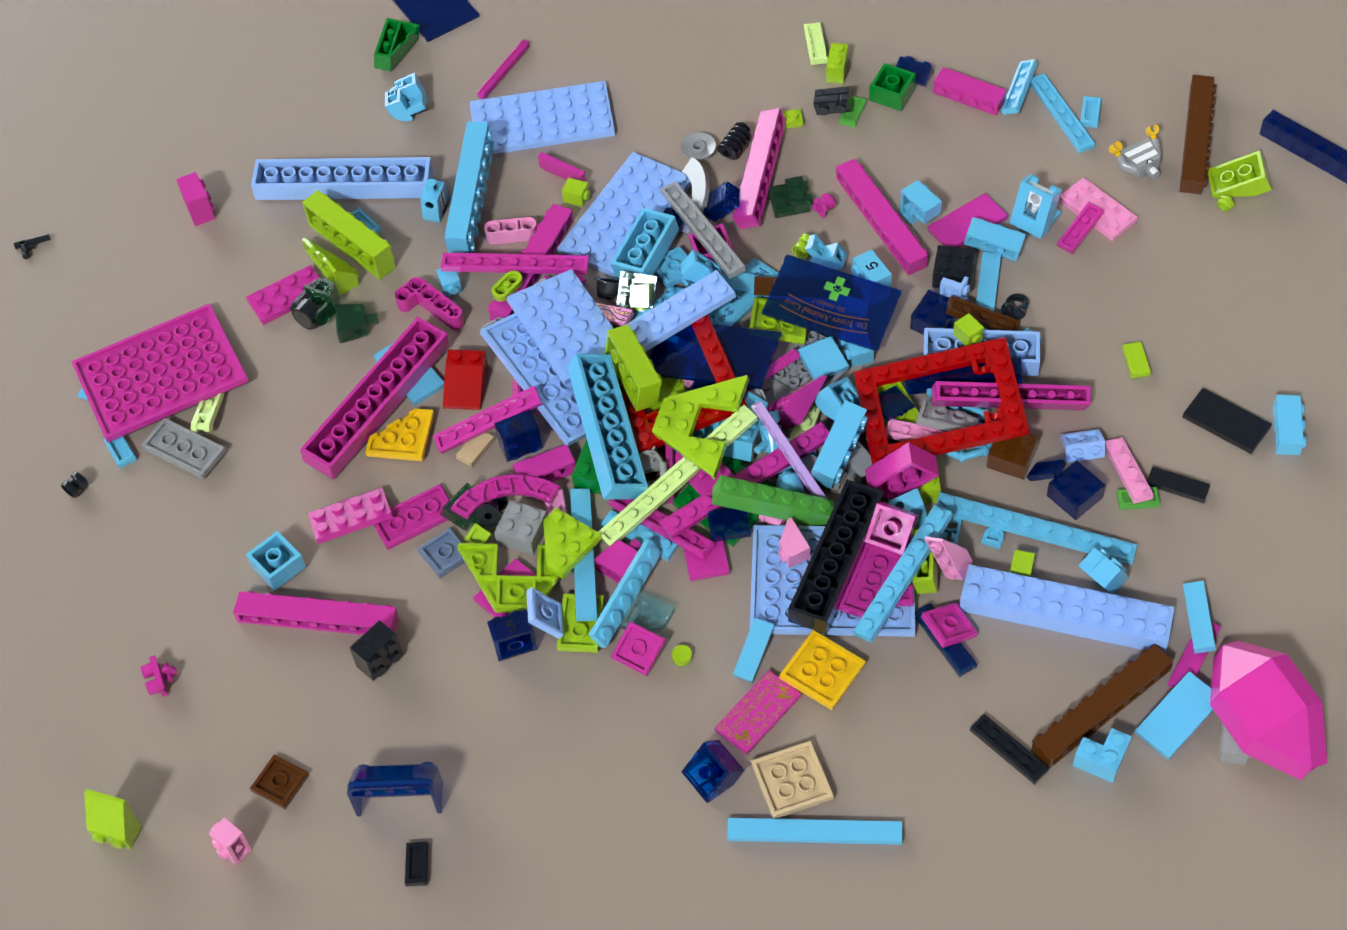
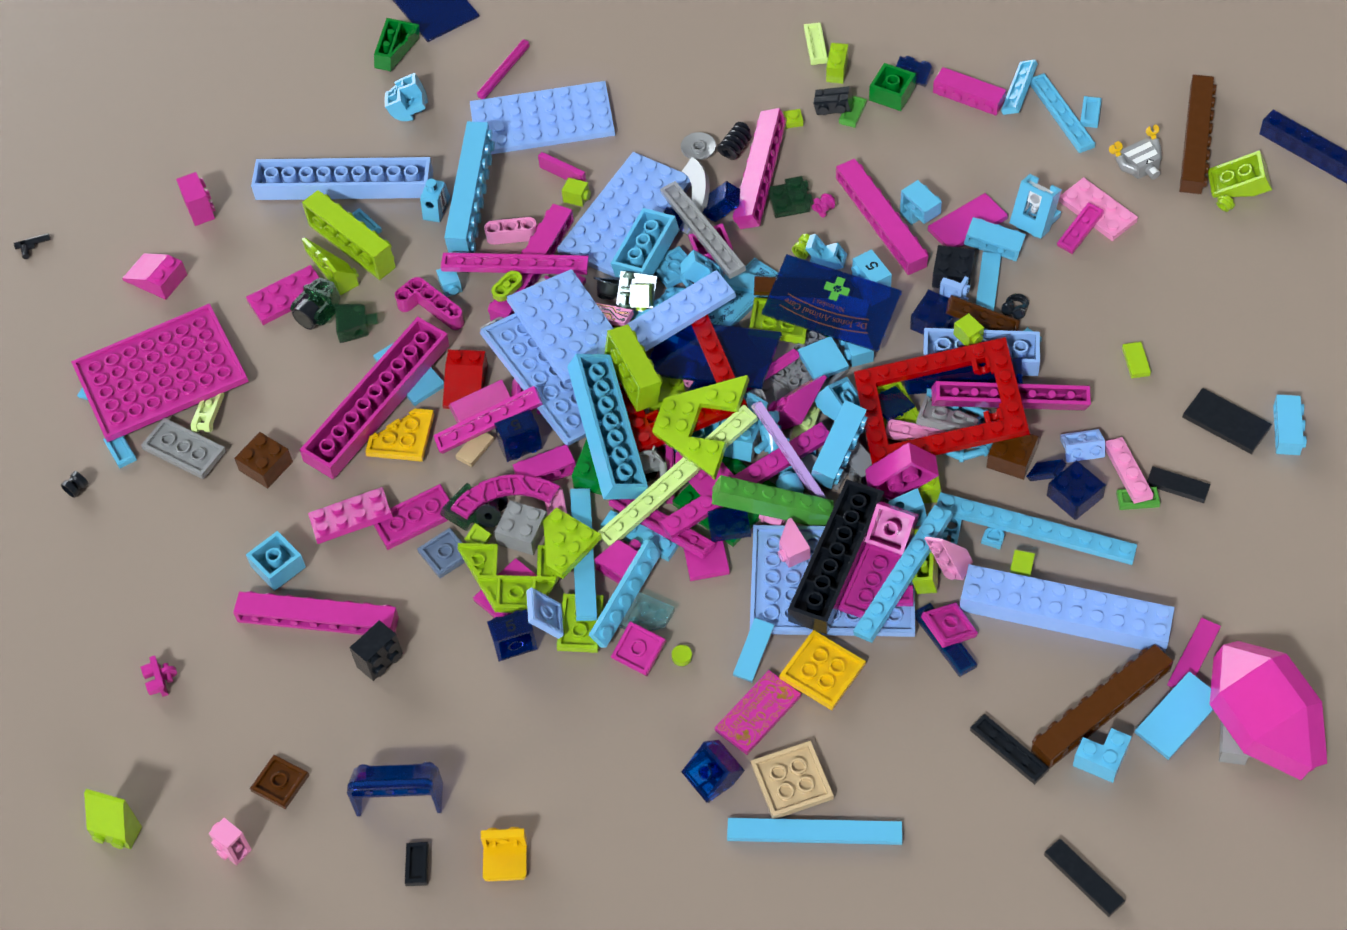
medium azure brick [1079,547,1129,594] -> none
medium azure tile [1183,580,1216,654] -> none
none -> dark pink slope [122,253,187,300]
none -> reddish brown brick [234,432,293,489]
none -> dark pink brick [449,380,510,423]
none -> yellow bracket [480,827,527,881]
none -> black tile [1044,839,1125,917]

